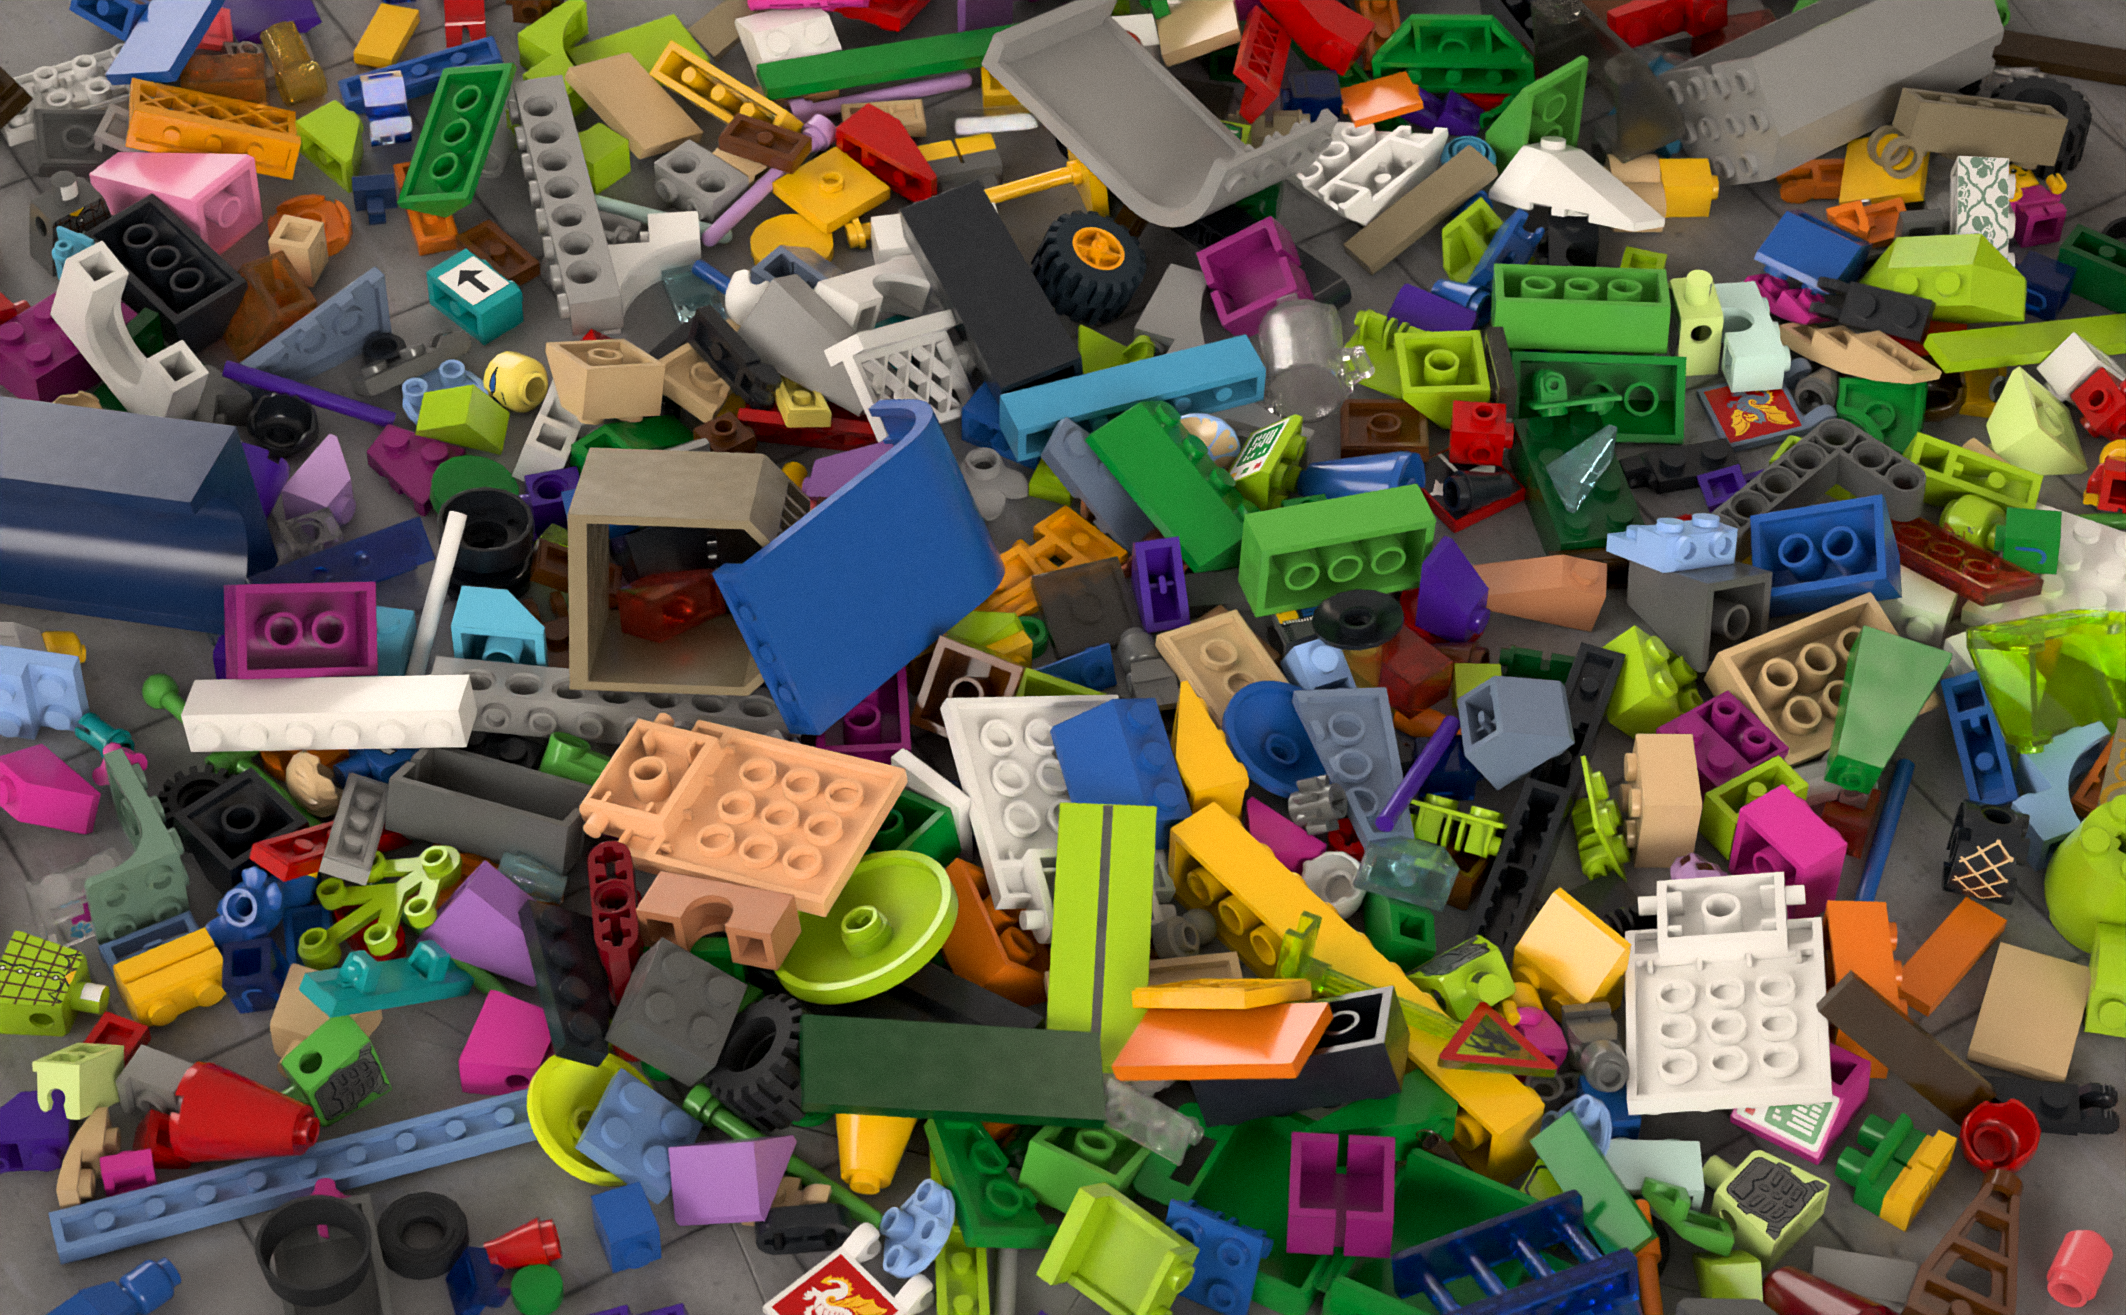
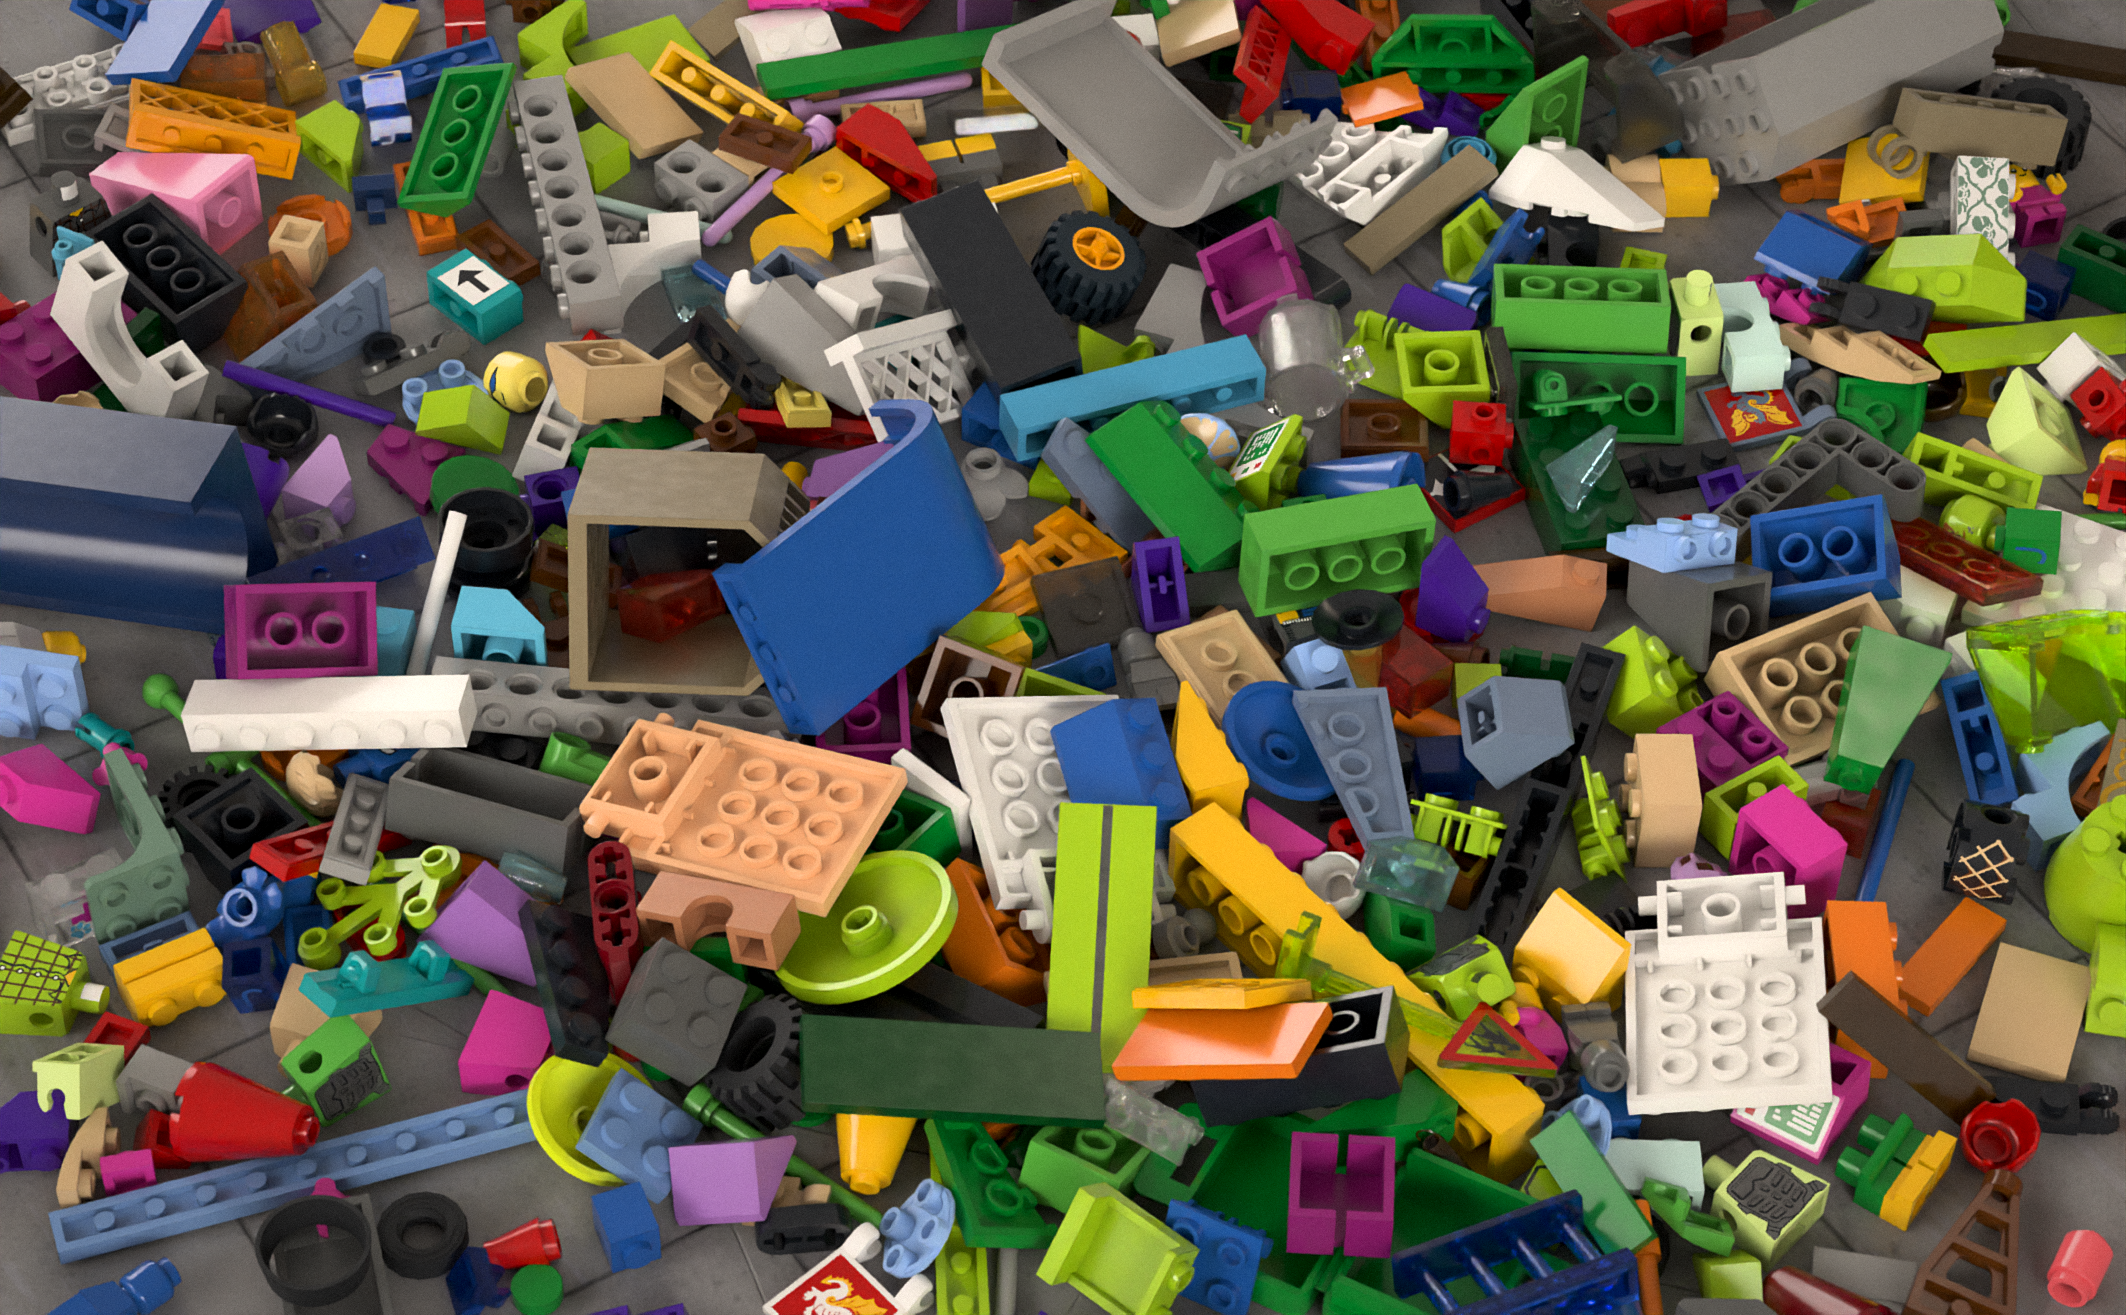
dark grey gear [1288,775,1348,836] -> none
dark purple bar [1375,716,1461,832] -> none

